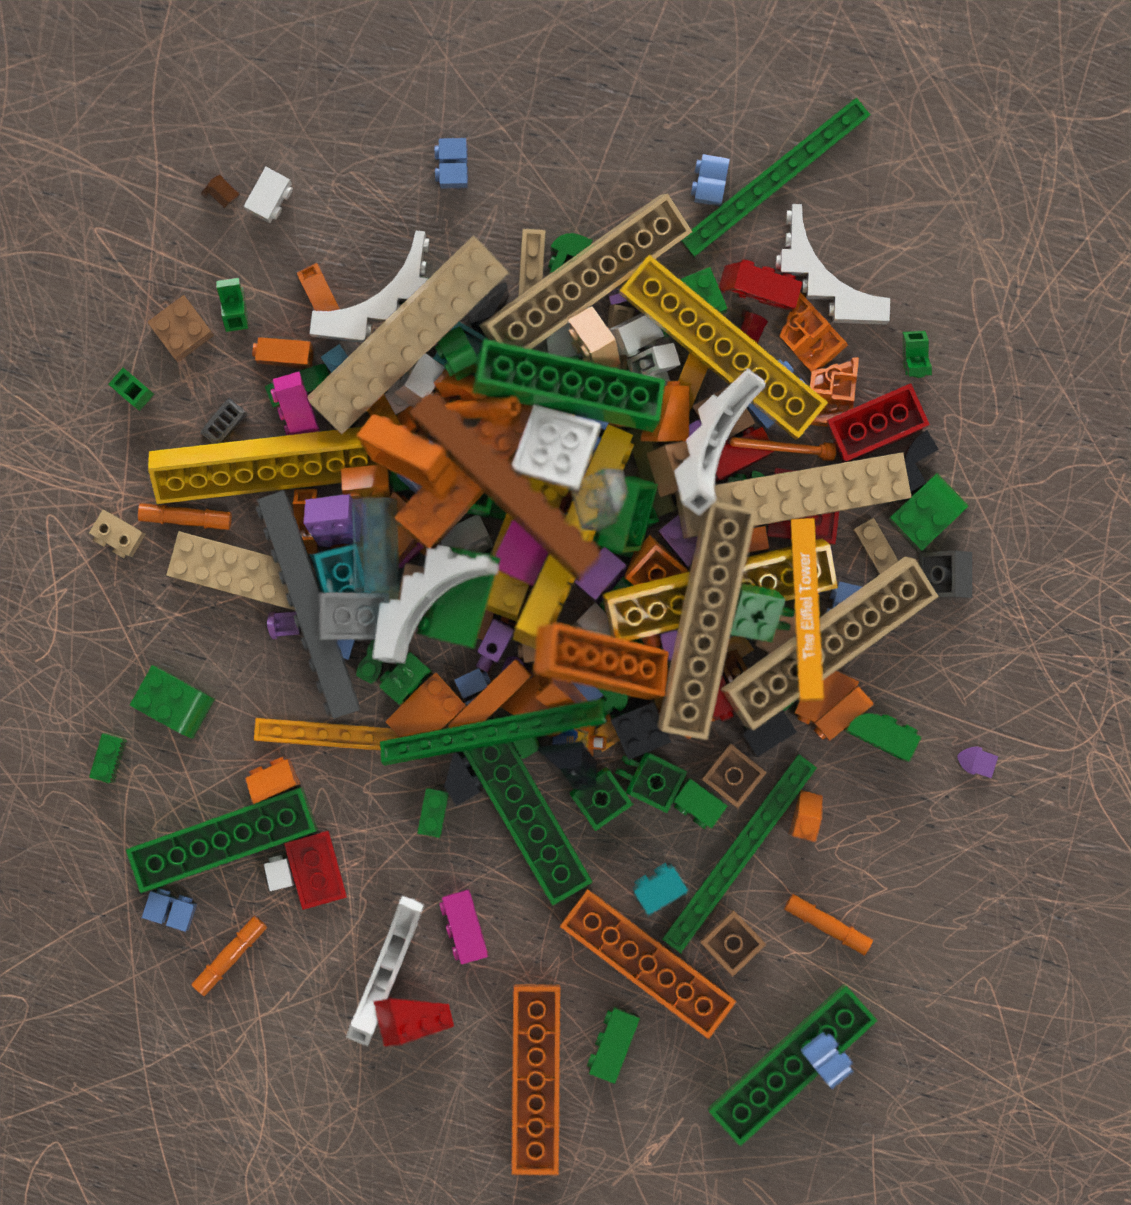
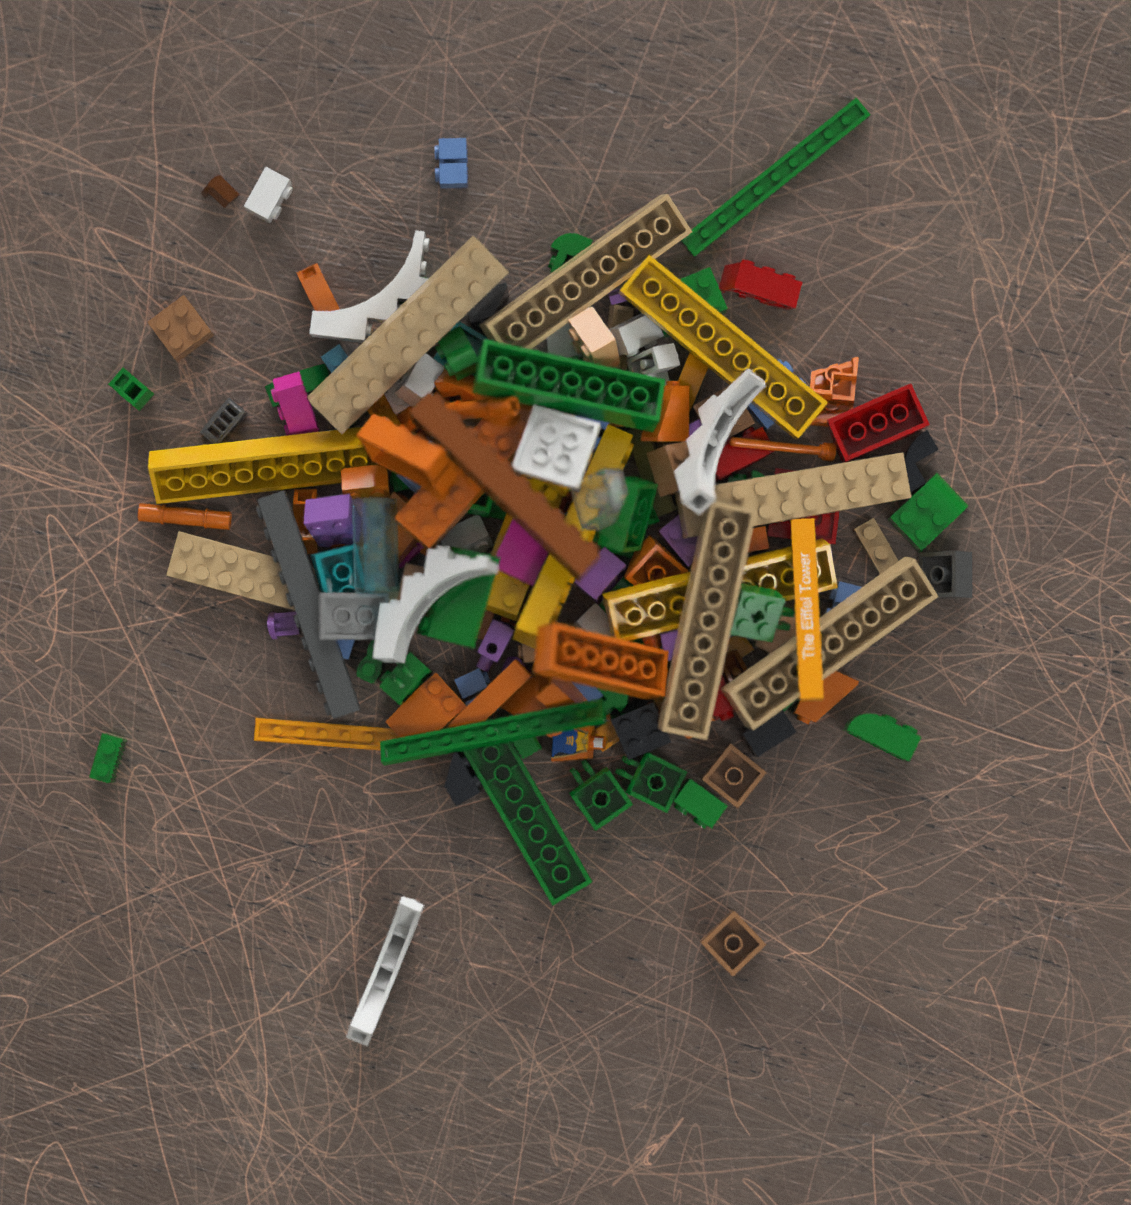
tan brick [89,510,146,558] -> none
green brick [126,787,318,893] -> none
green brick [129,665,216,739] -> none
medium blue piece [142,888,197,932] -> none
orange piece [191,915,268,996] -> none
green brick [216,278,248,332] -> none
orange slope [245,757,301,804] -> none
orange slope [252,337,315,369] -> none
white brick [264,855,295,891] -> none
red plate [284,831,348,910] -> none
red wedge [373,999,454,1047] -> none
green brick [417,788,449,838] -> none
dark pink brick [439,889,488,965] -> none
orange brick [512,984,560,1175] -> none
tan plate [519,229,545,296] -> none
black slope [538,741,597,790] -> none
orange brick [560,888,736,1039] -> none
green brick [586,1007,640,1084] -> none
teal brick [632,863,688,915] -> none
green plate [662,754,817,953] -> none
medium blue brick [691,154,730,206] -> none
green brick [708,983,878,1147] -> none
dark red tile [740,309,768,344] -> none
white arch [776,204,890,324] -> none
orange slope [779,292,848,372] -> none
orange piece [784,894,873,956] -> none
orange slope [788,790,823,842] -> none
medium blue brick [801,1033,853,1089] -> none
orange slope [813,686,874,741] -> none
green brick [903,331,932,378] -> none
medium lavender tile [957,747,998,778] -> none

